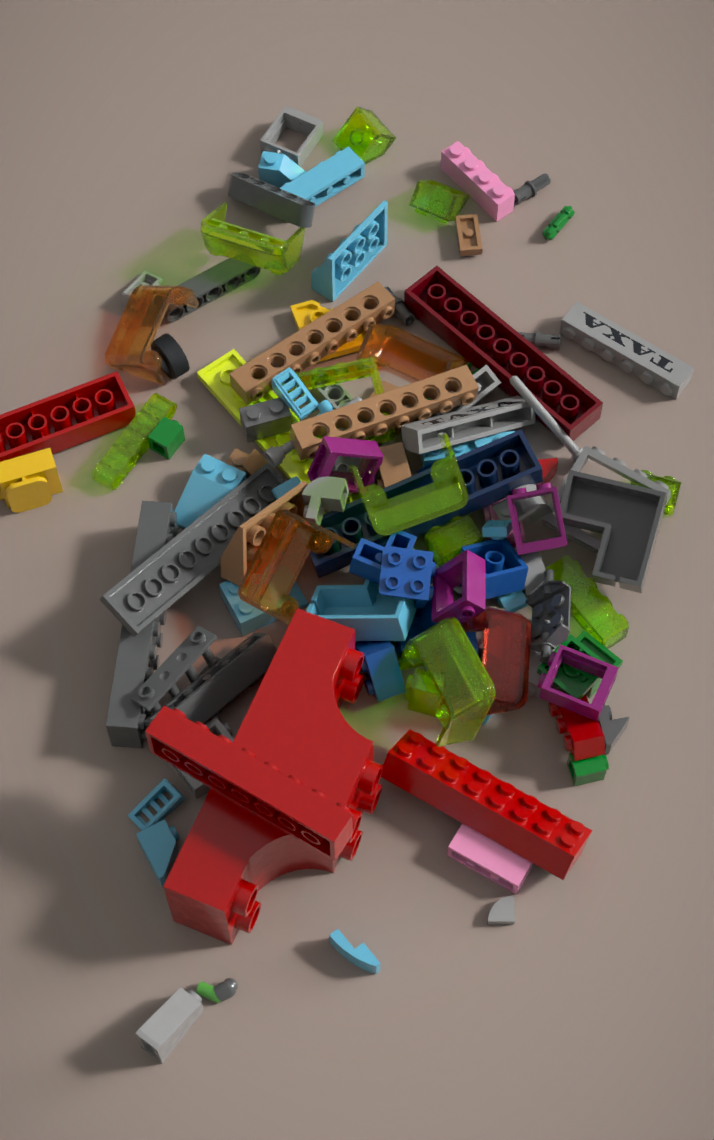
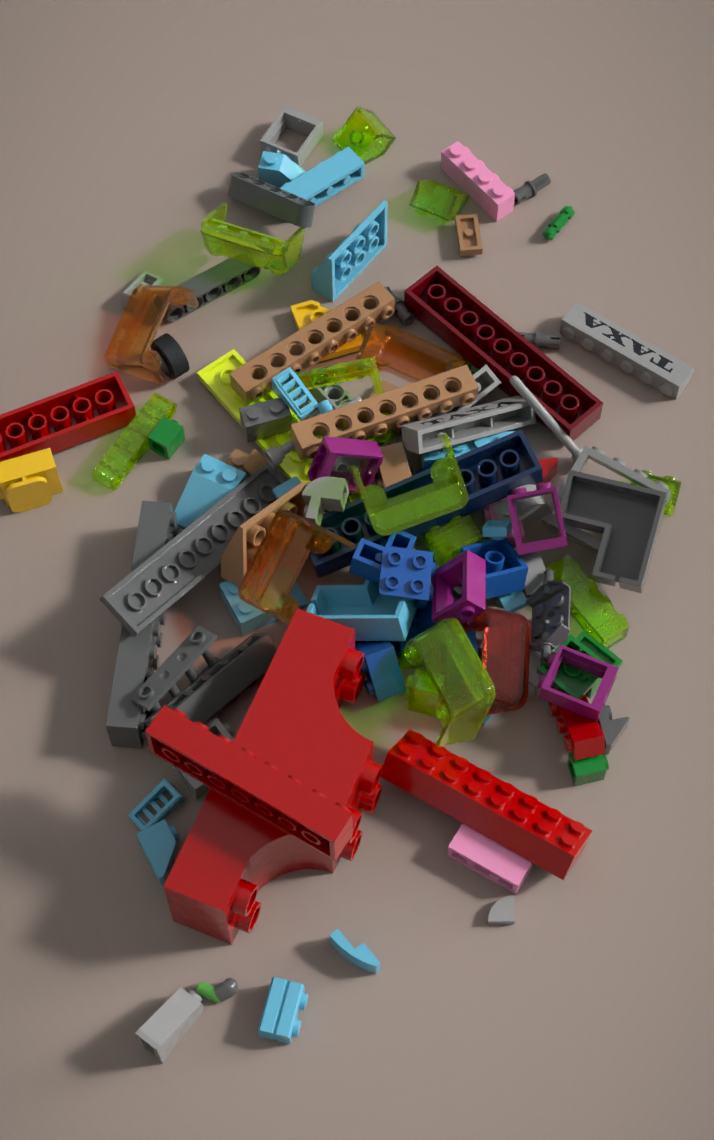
none -> medium azure brick [258,977,308,1044]

